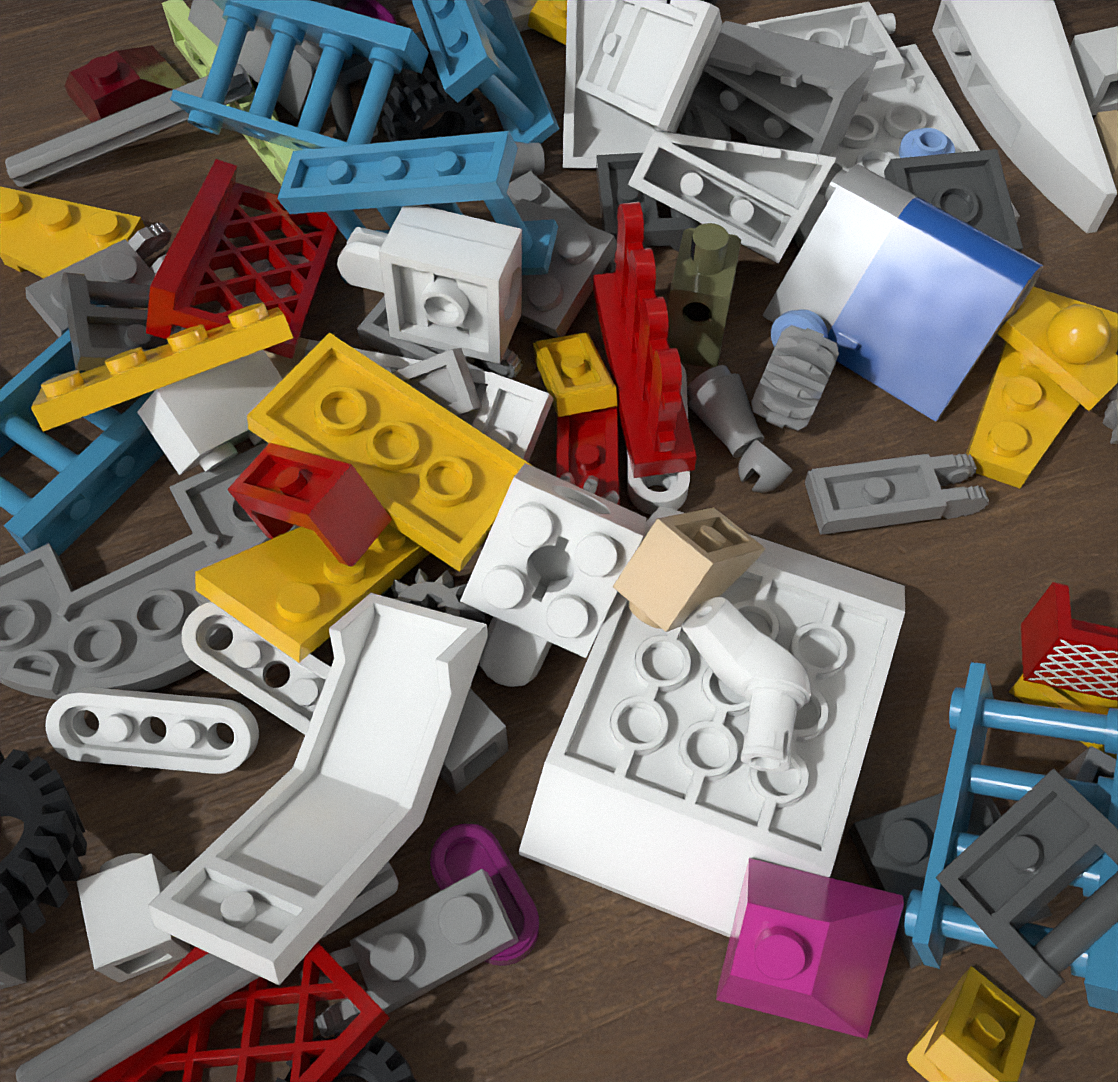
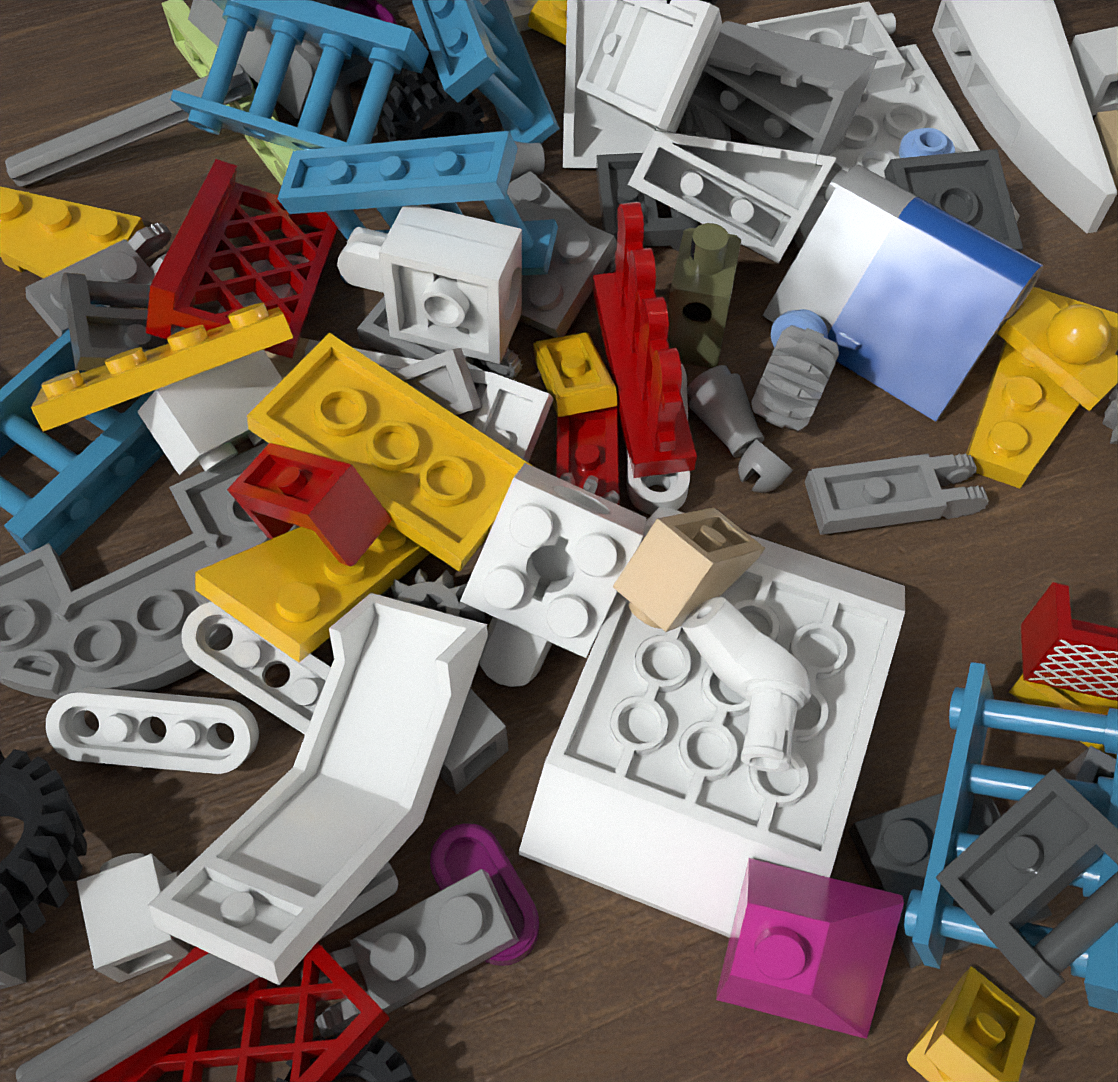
dark red slope [64,45,187,123] -> none

